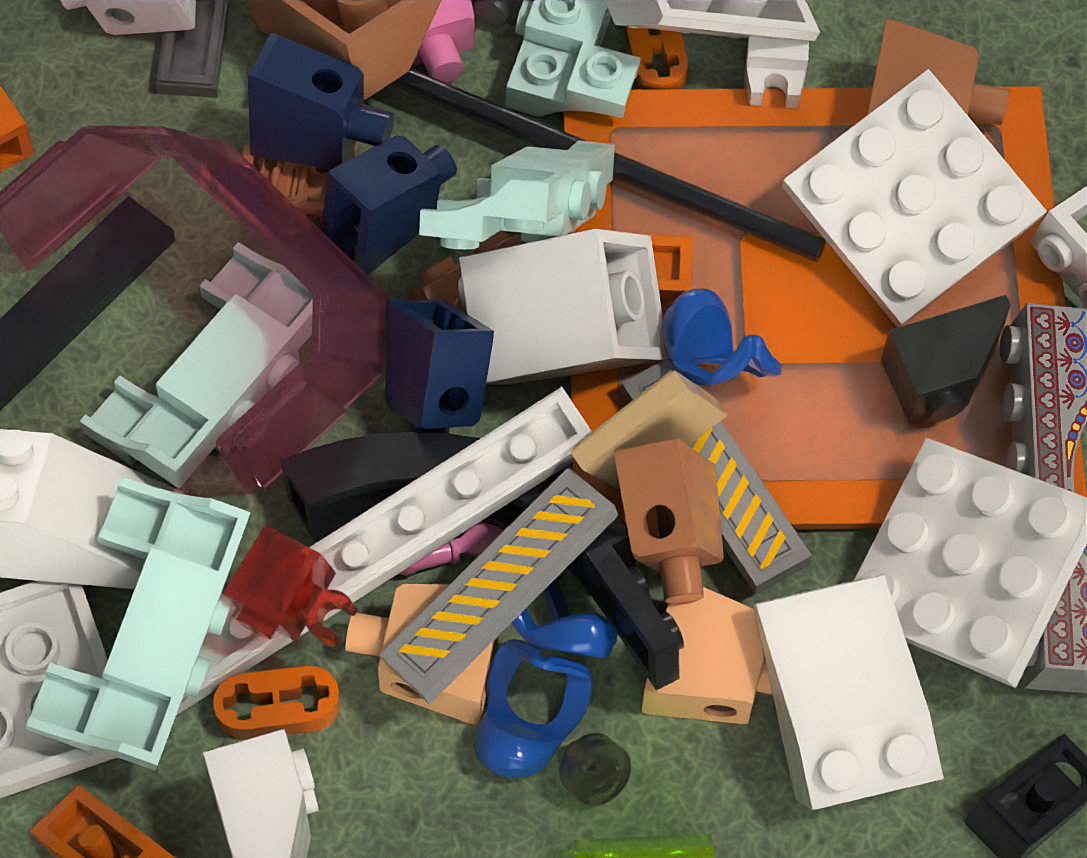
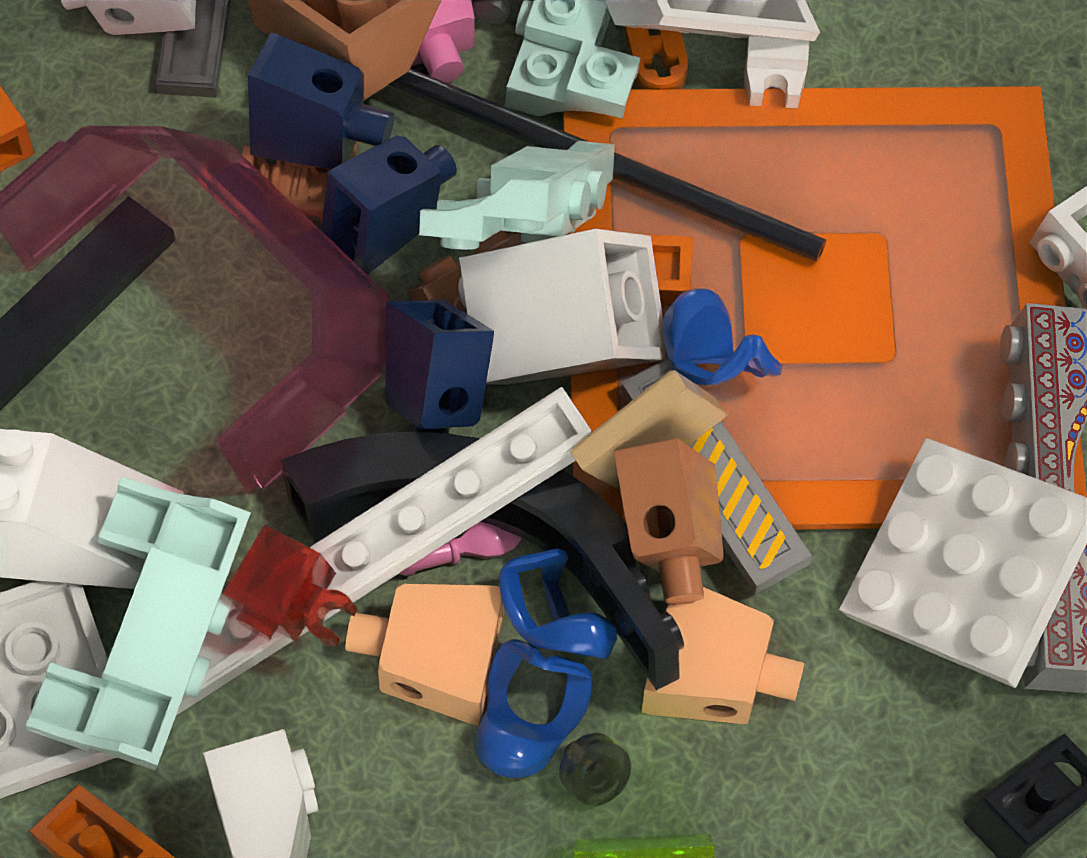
light aqua bracket [79,242,337,489] -> none
orange beam [213,666,341,740] -> none
tile [379,467,619,704] -> none
white slope [753,574,944,810] -> none
white plate [782,69,1047,328] -> none
nougat torso [867,19,1009,126] -> none
pearl dark grey slope [881,295,1011,424] -> none

